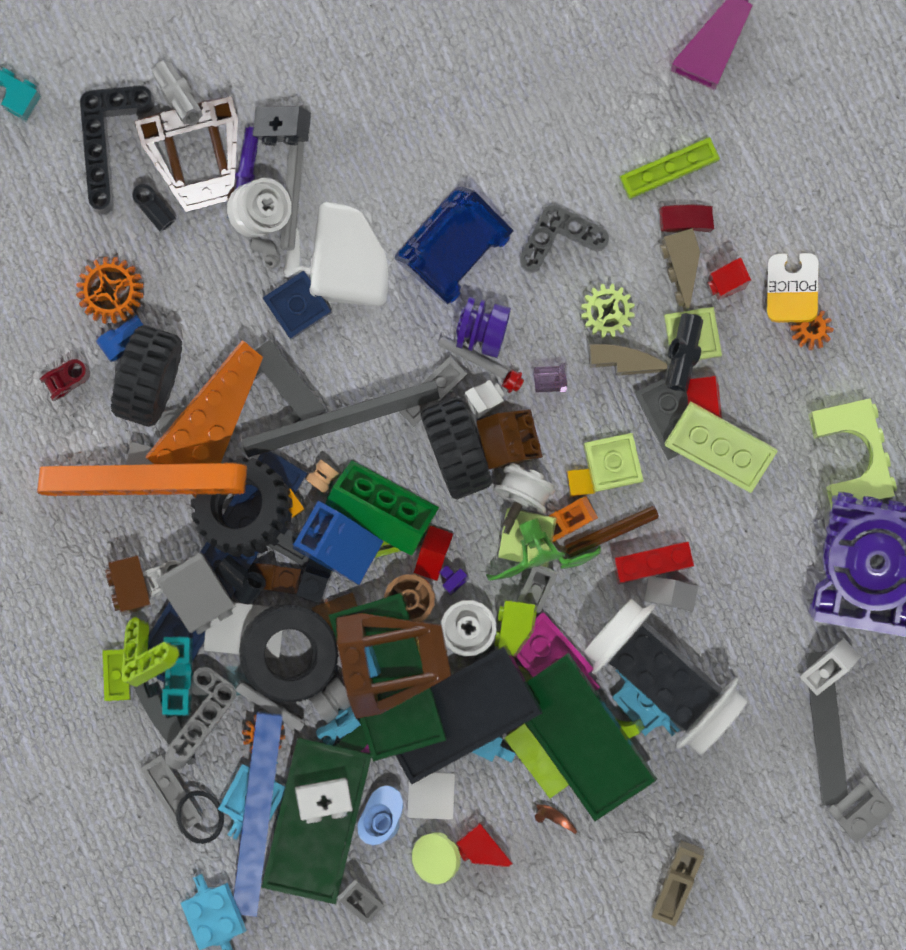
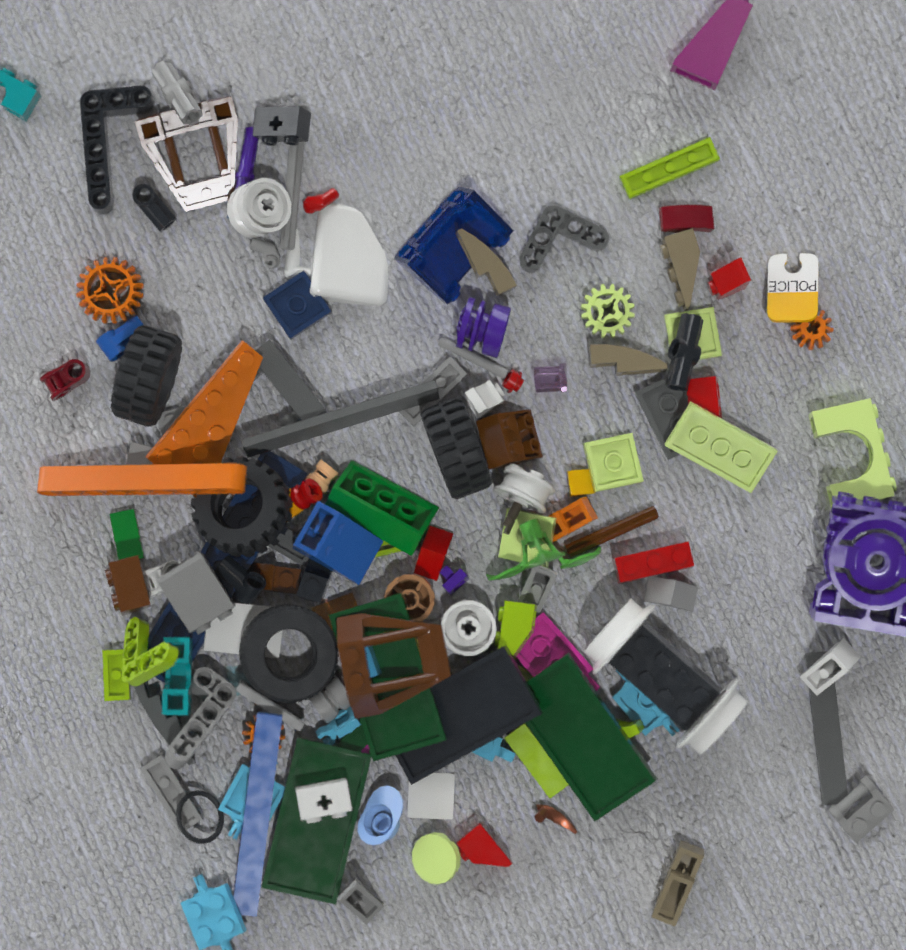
none -> green tile [109,509,145,560]
none -> red wheel [290,478,323,510]
none -> red arm [303,188,339,214]
none -> dark tan slope [456,229,517,296]

